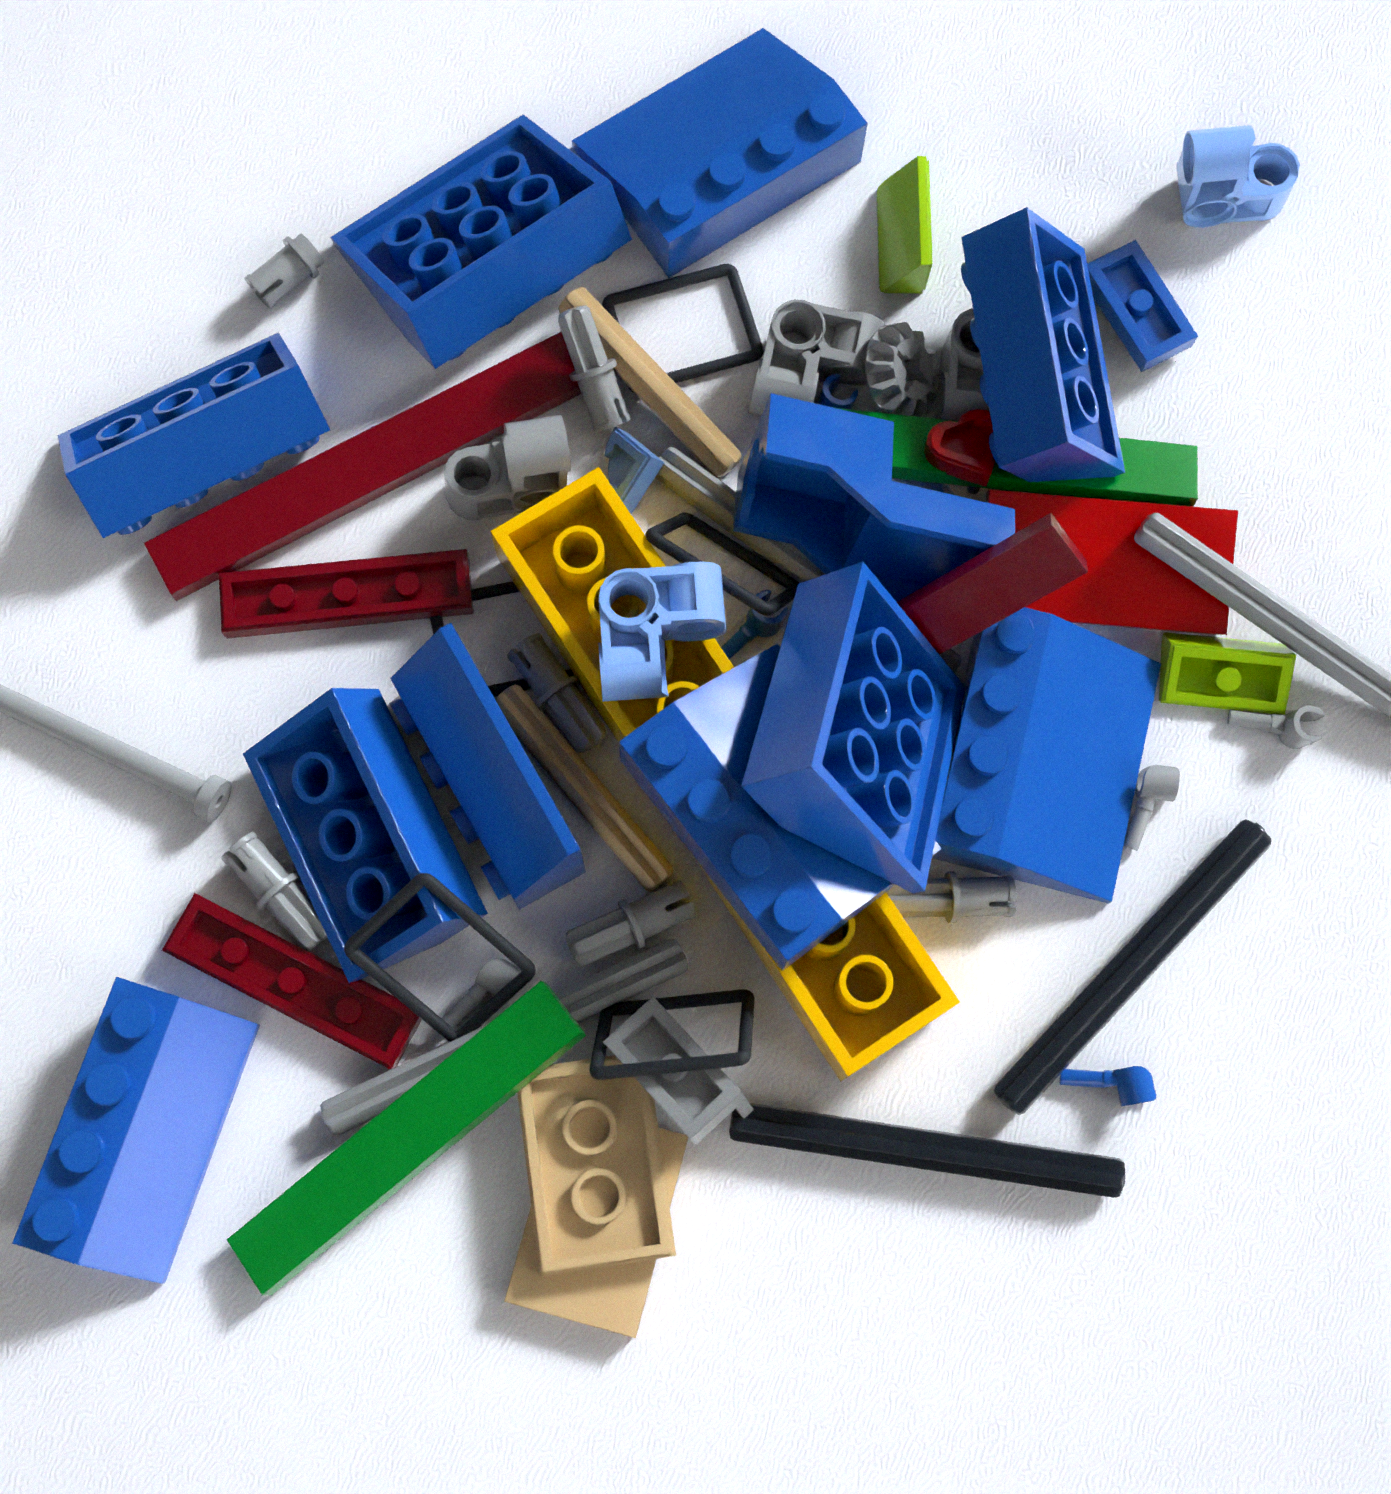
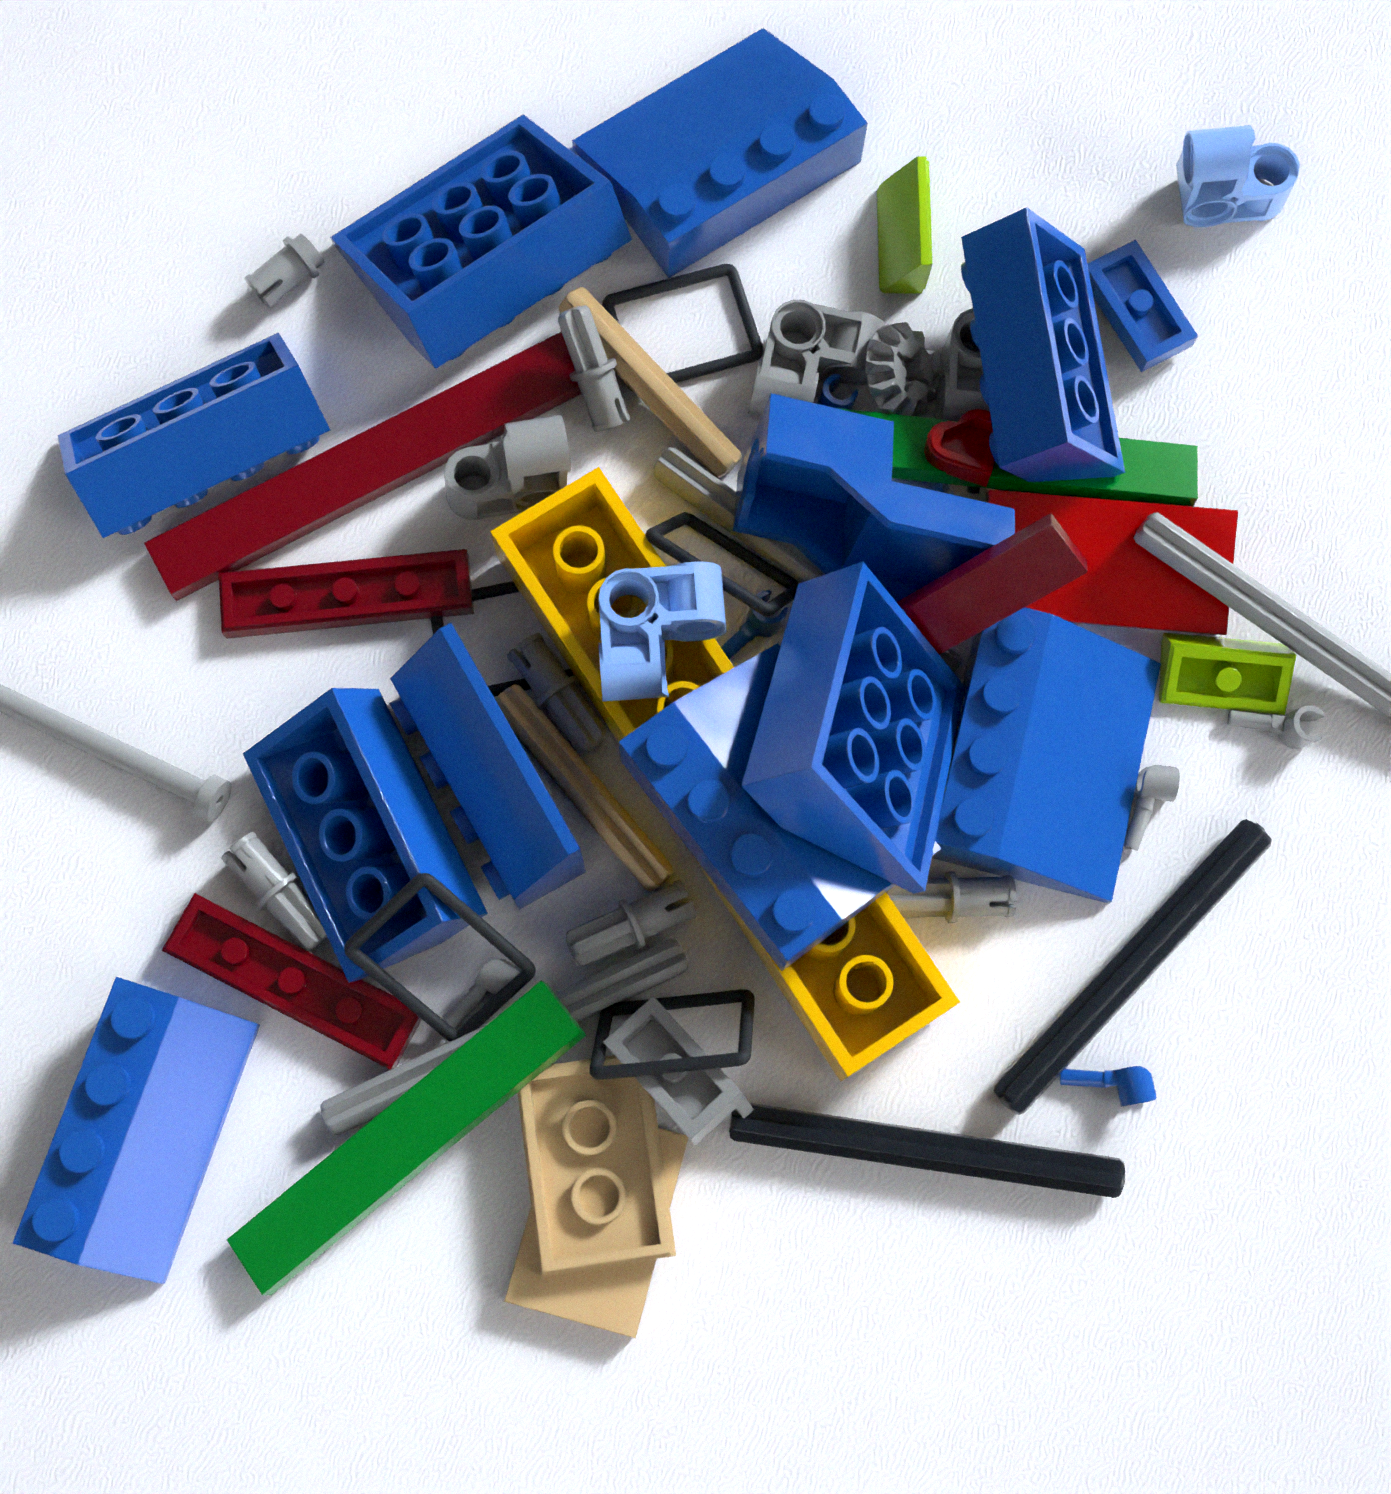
medium blue tile [605,427,664,514] -> none

